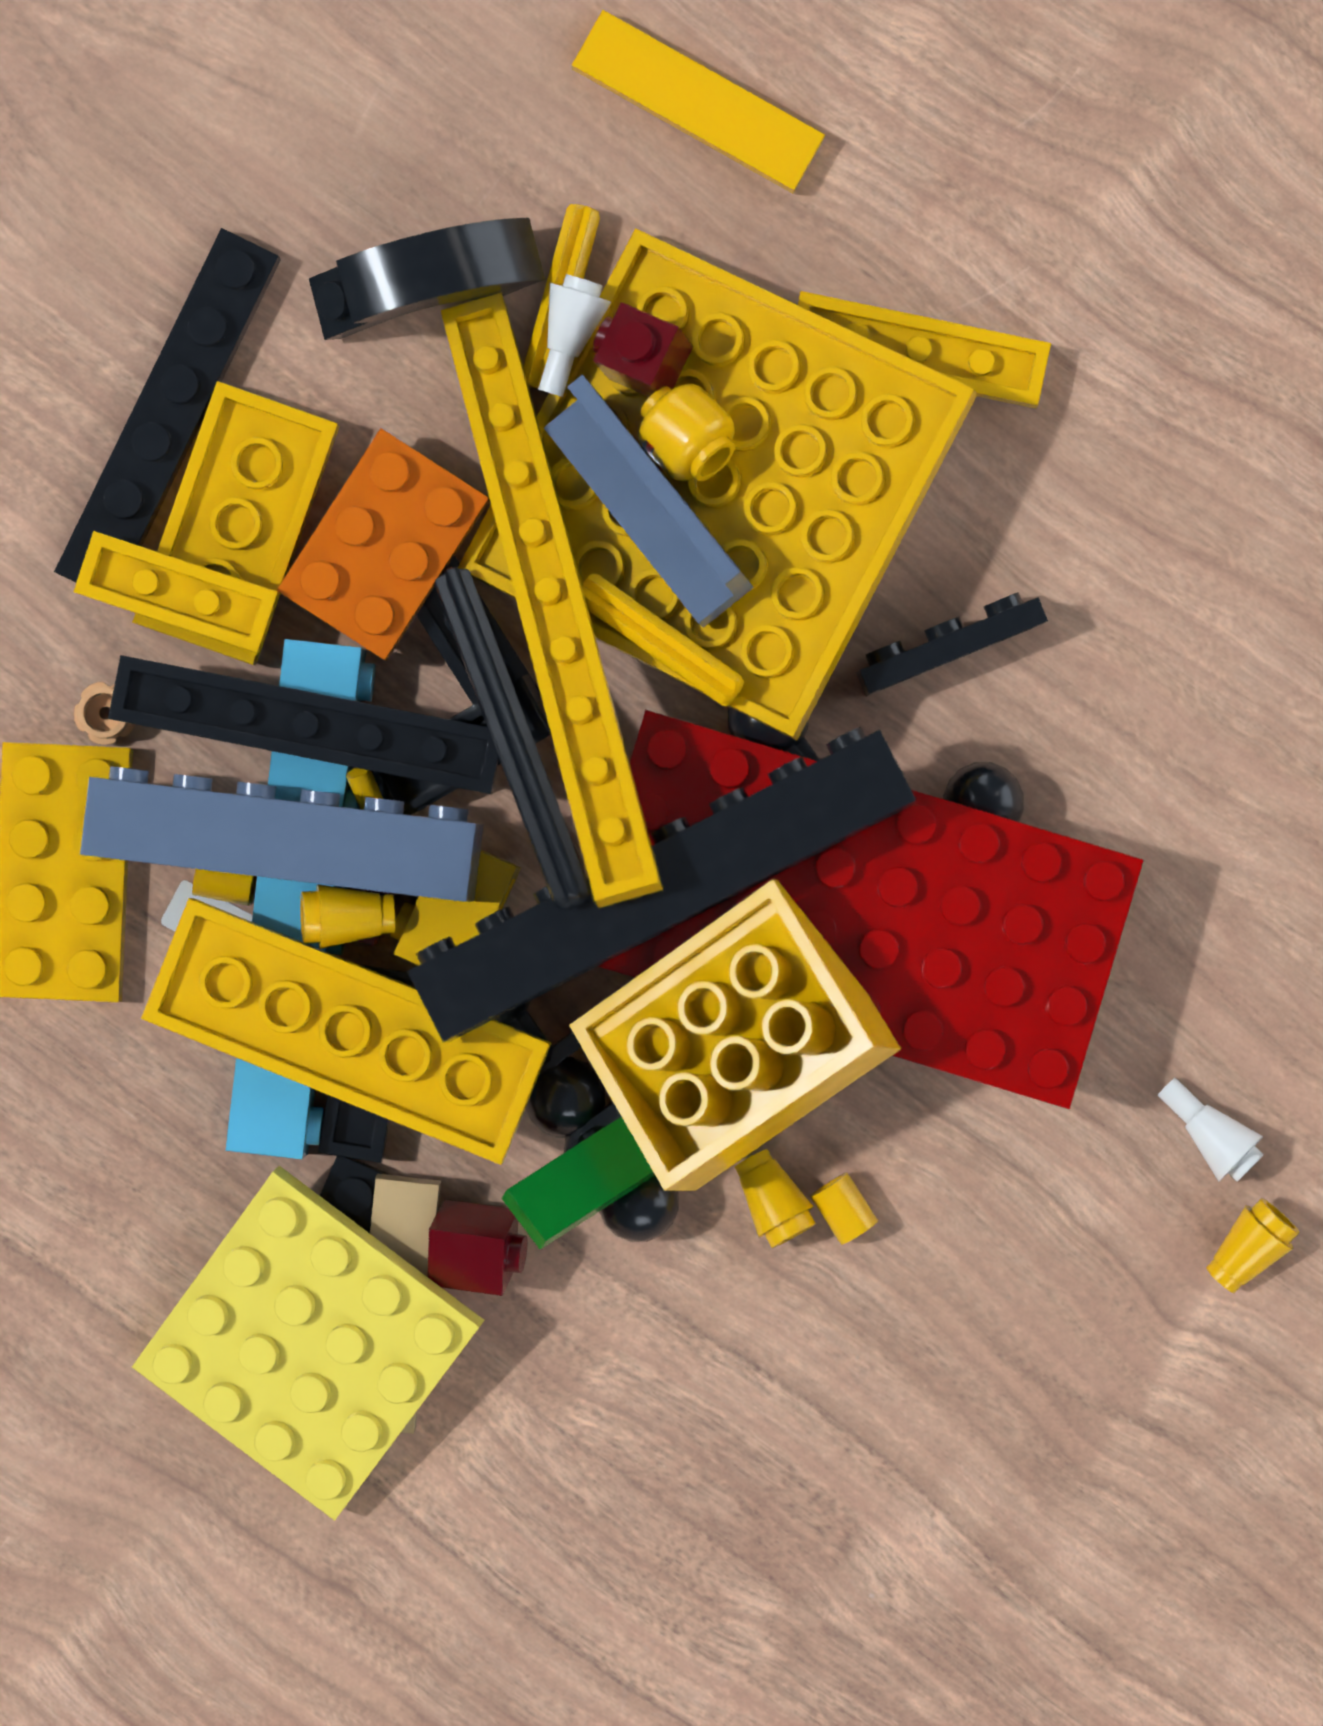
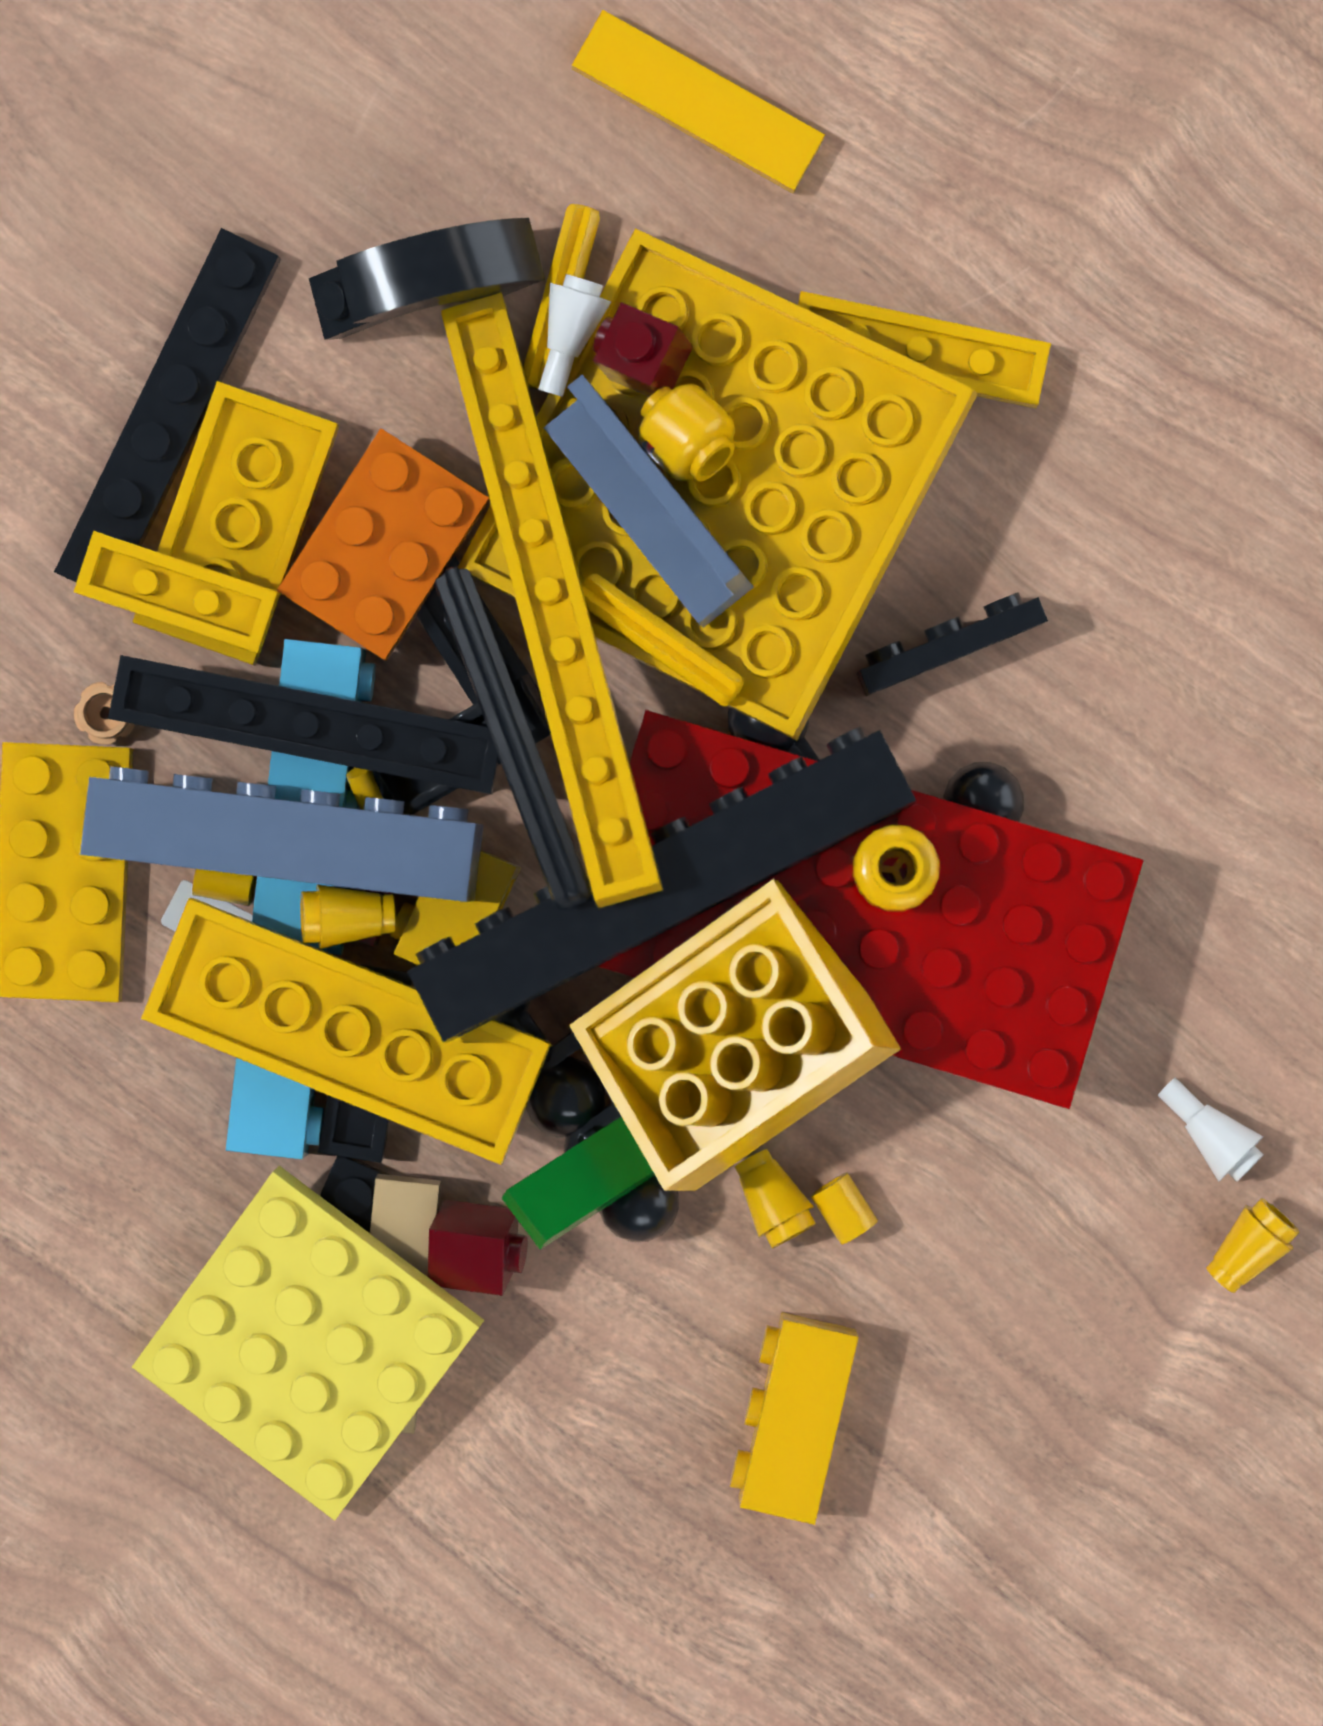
none -> yellow brick [730,1312,859,1525]
none -> yellow head [852,825,939,912]

